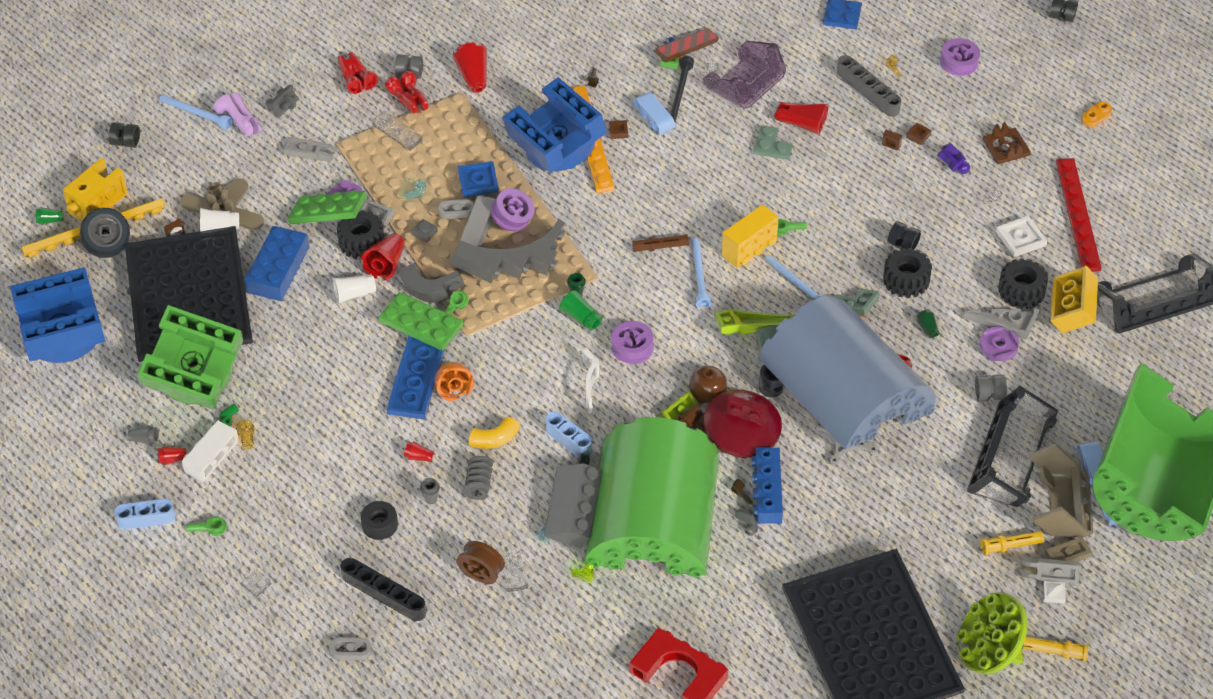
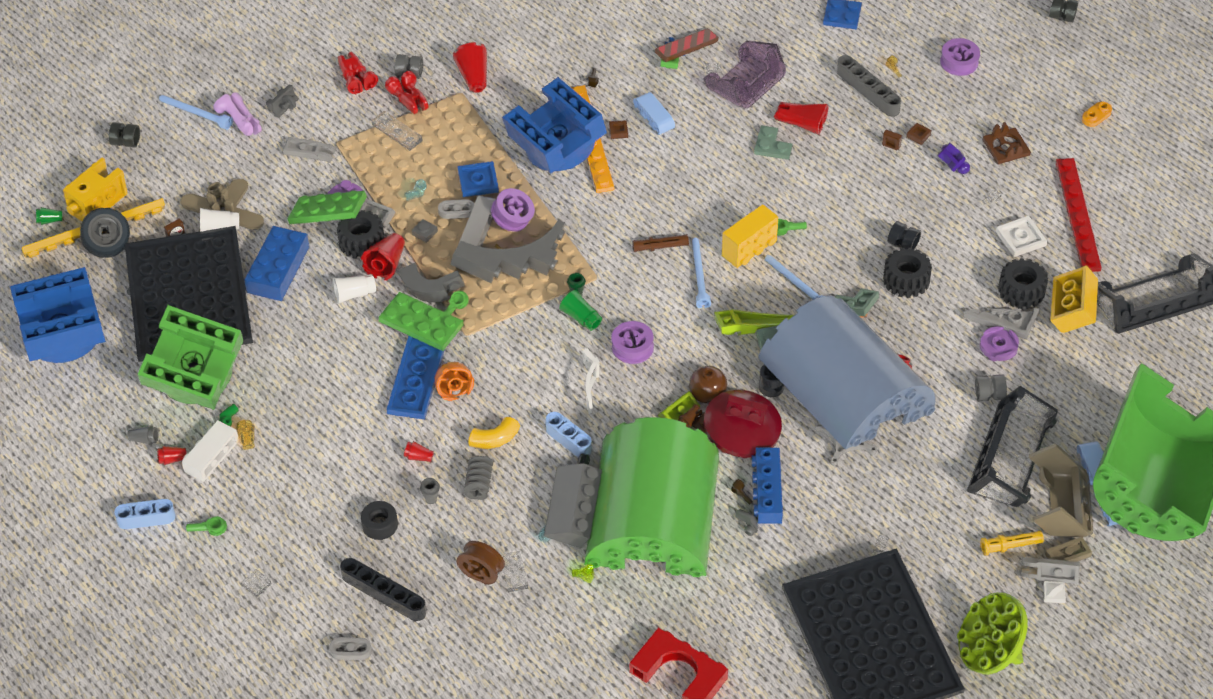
black piece [670,56,694,123] -> none
dark green cone [916,309,940,339] -> none
yellow pin [1023,636,1089,662] -> none

